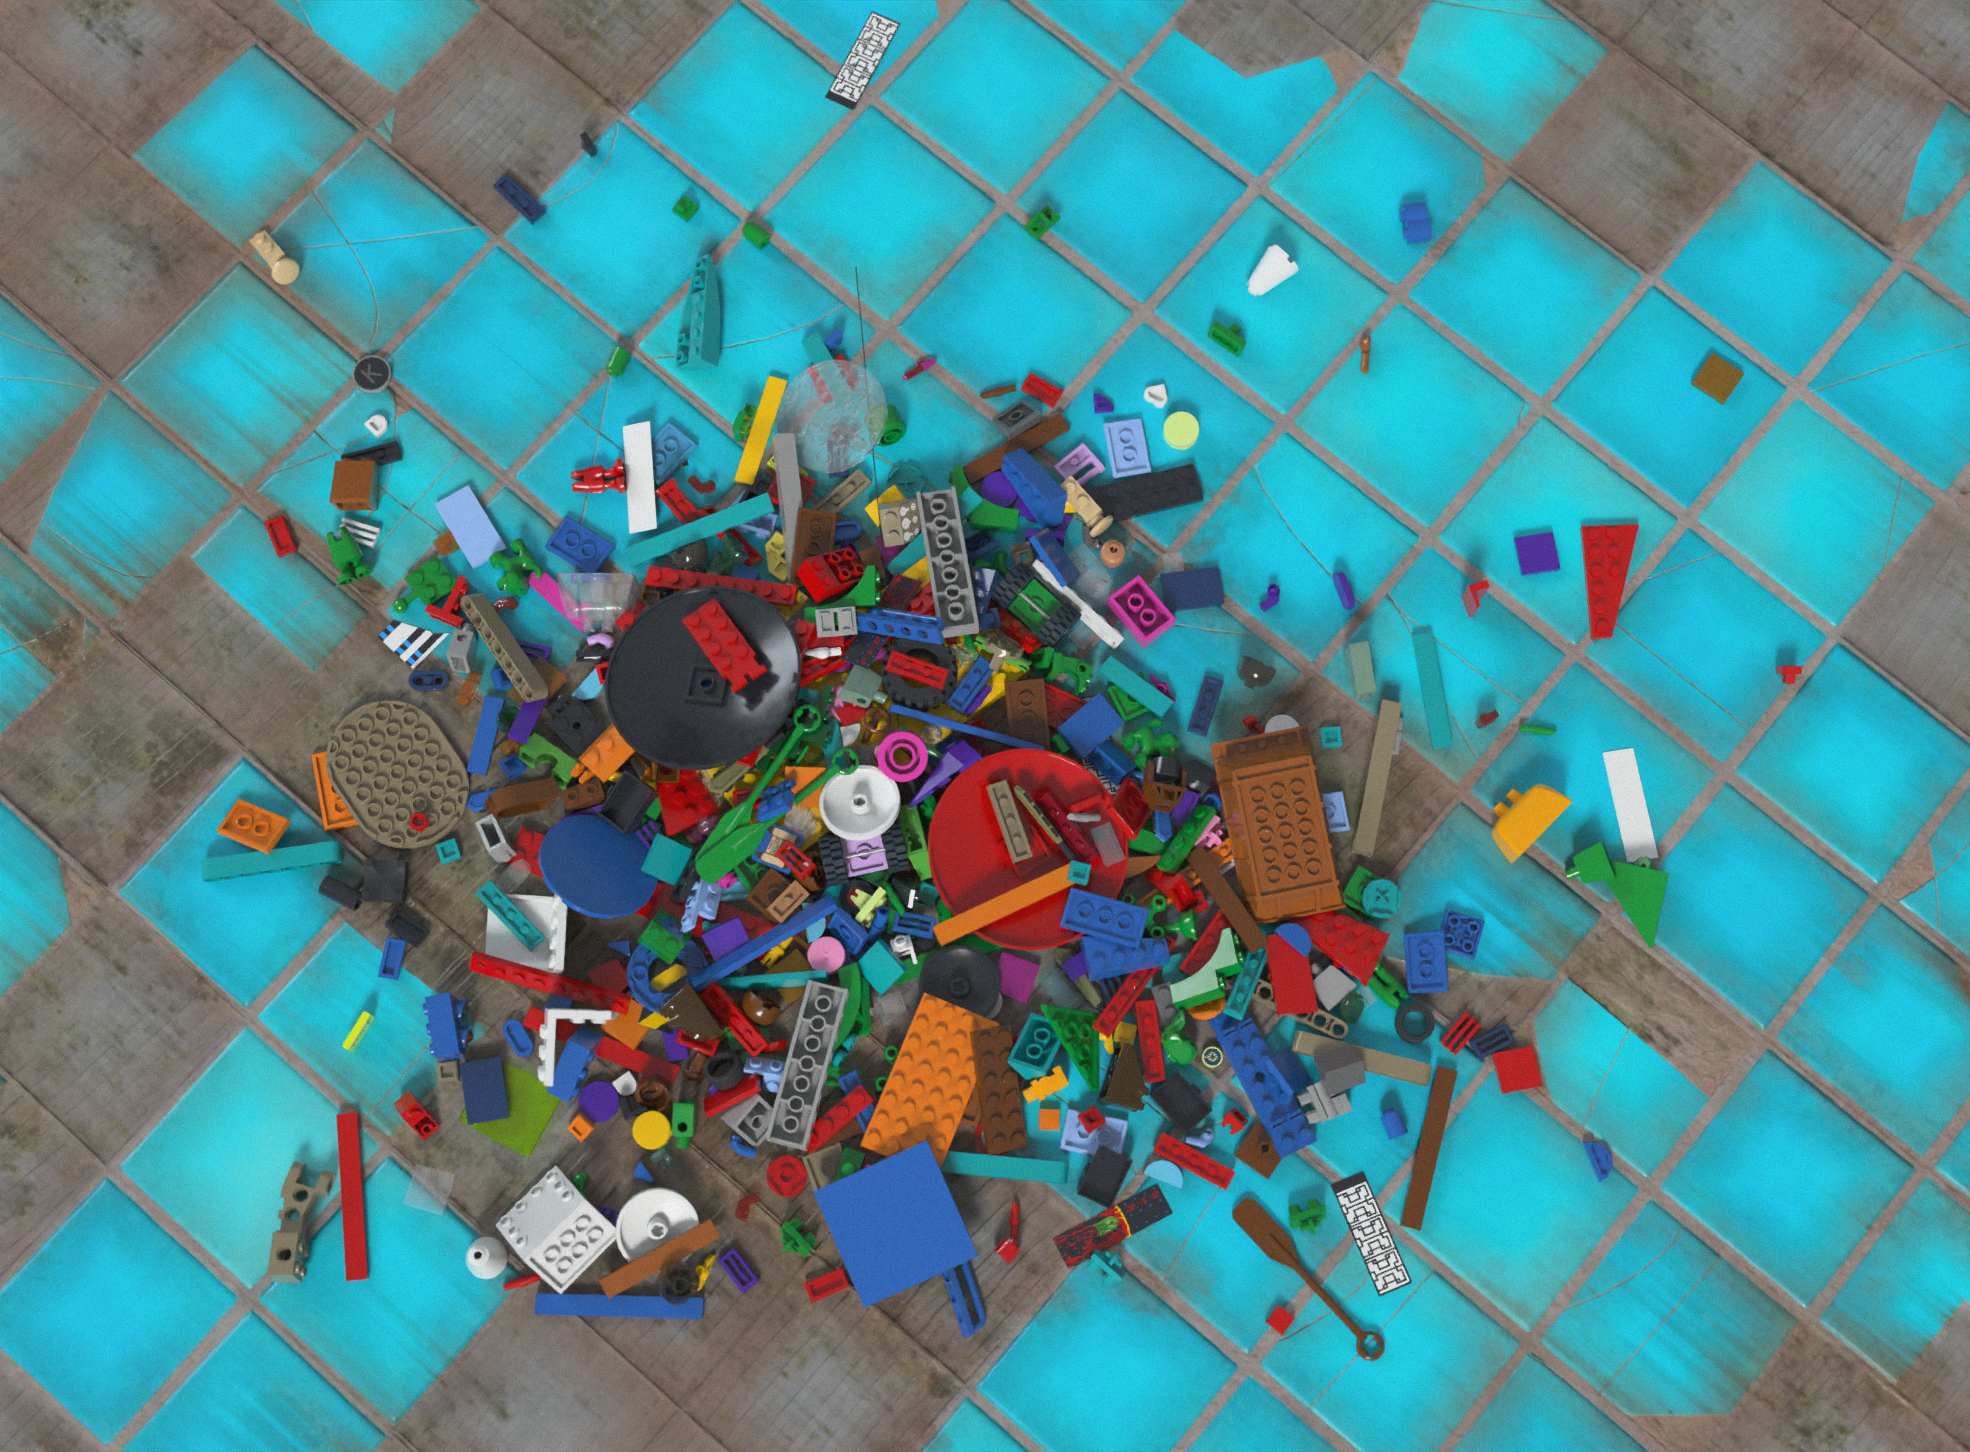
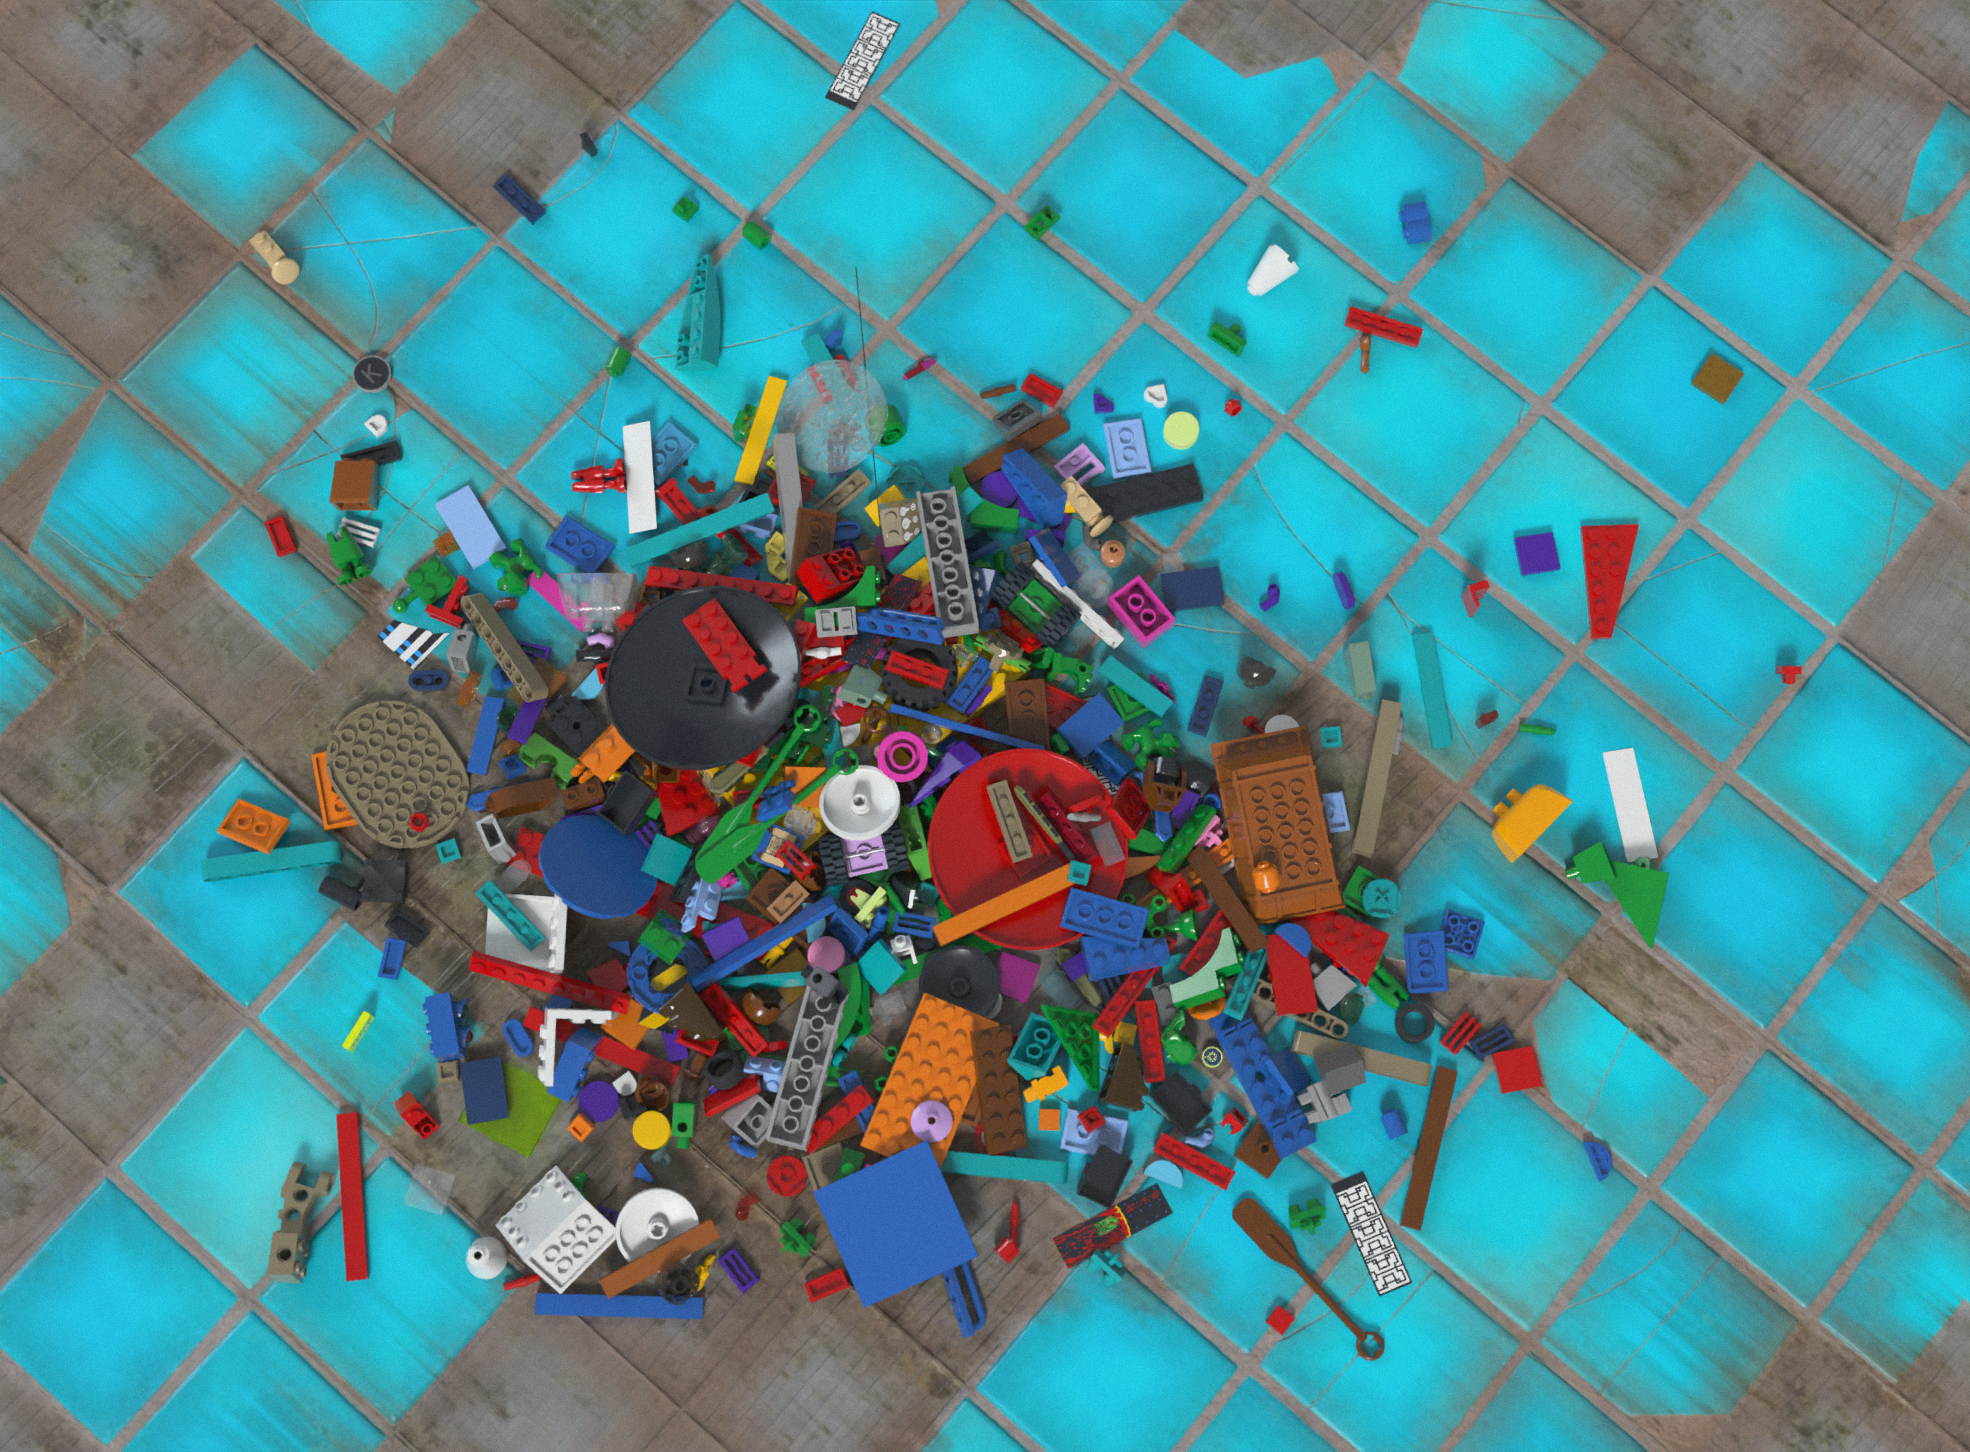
none -> black torso [801,965,850,1008]
none -> lavender dish [911,1101,952,1143]
none -> red plate [1224,399,1242,417]
none -> orange head [1252,861,1281,893]
none -> red plate [1344,306,1423,348]

